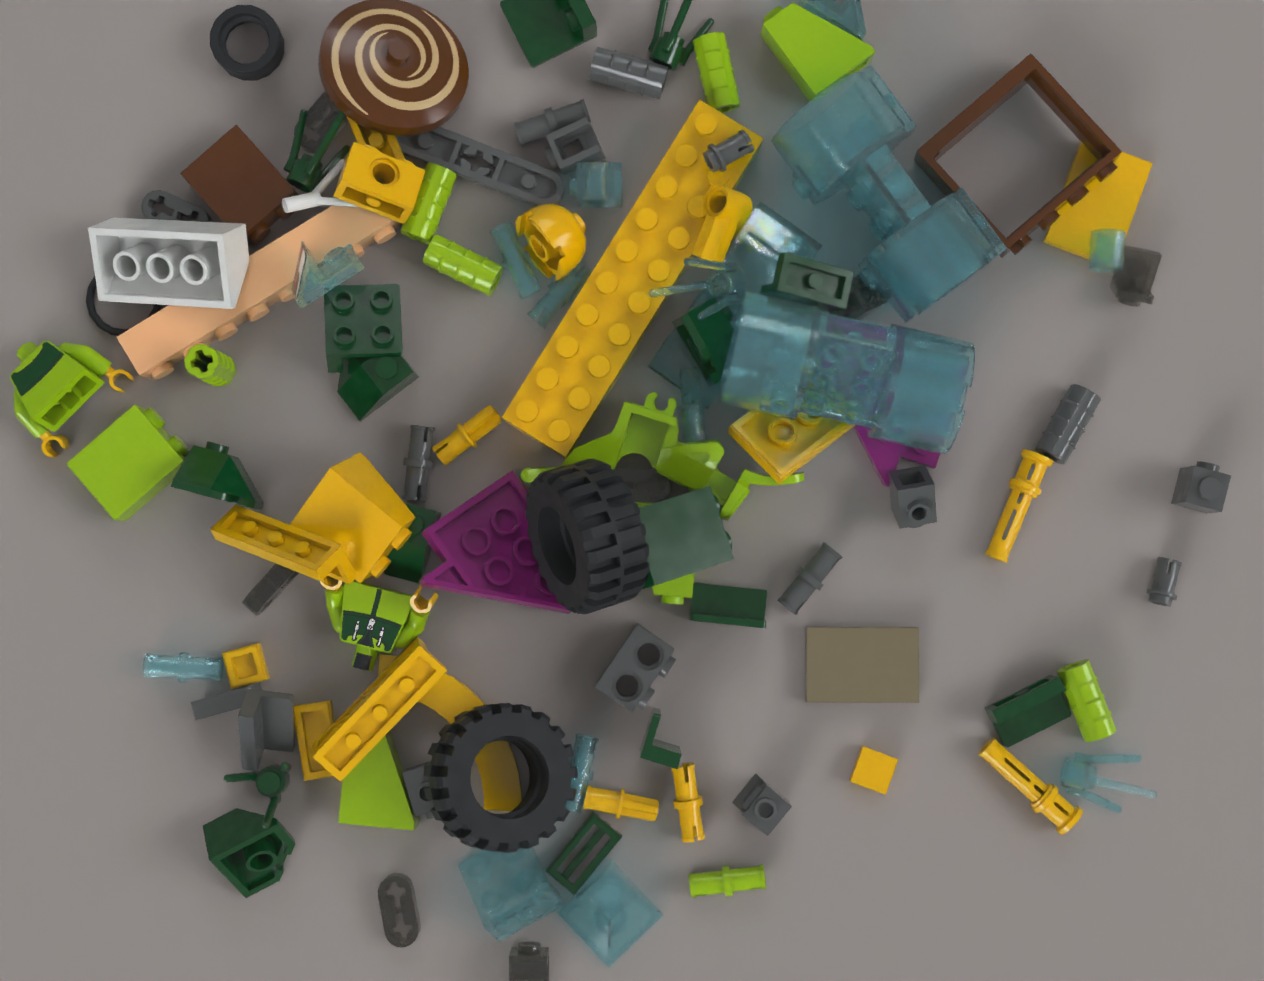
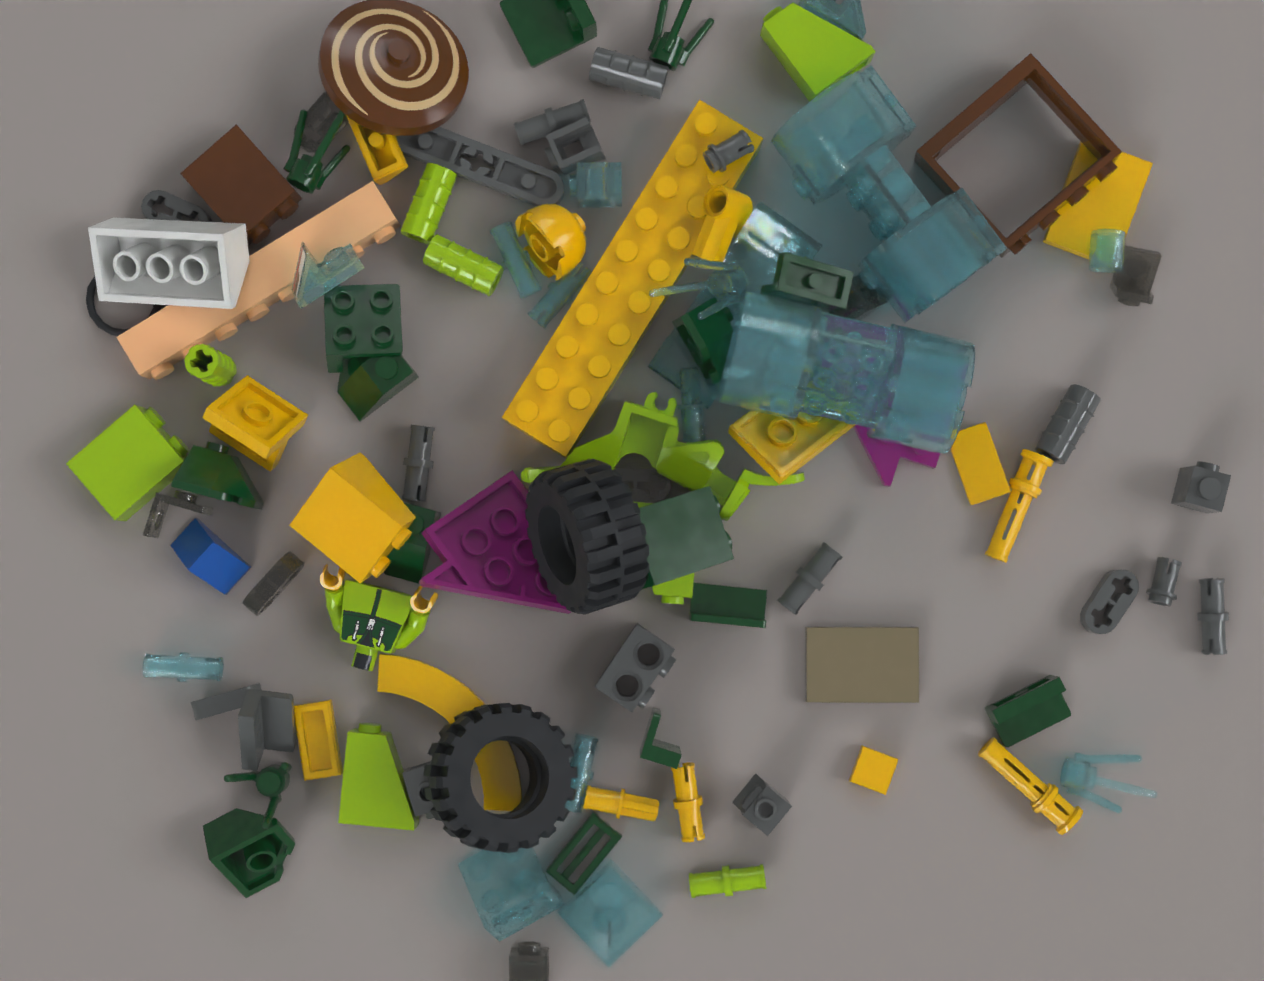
lime torso [10,340,134,457] -> none
black tyre [210,5,284,81] -> none
yellow fence [210,504,357,584] -> none
yellow tile [222,643,270,689] -> none
white plant [282,159,359,213] -> none
yellow fence [312,637,447,782] -> none
yellow brick [333,142,425,224] -> none
clear smoke beam [378,873,421,947] -> none
yellow axle [432,405,502,466] -> none
lime axle [693,32,741,113] -> none
dark grey brick [889,465,937,529] -> none
lime axle [1057,659,1117,742] -> none
none -> clear smoke bracket [143,490,214,538]
none -> blue slope [170,518,251,595]
none -> yellow bracket [203,375,308,472]
none -> yellow slope [946,422,1010,506]
none -> dark grey beam [1080,570,1139,634]
none -> dark grey pin [1197,578,1229,655]

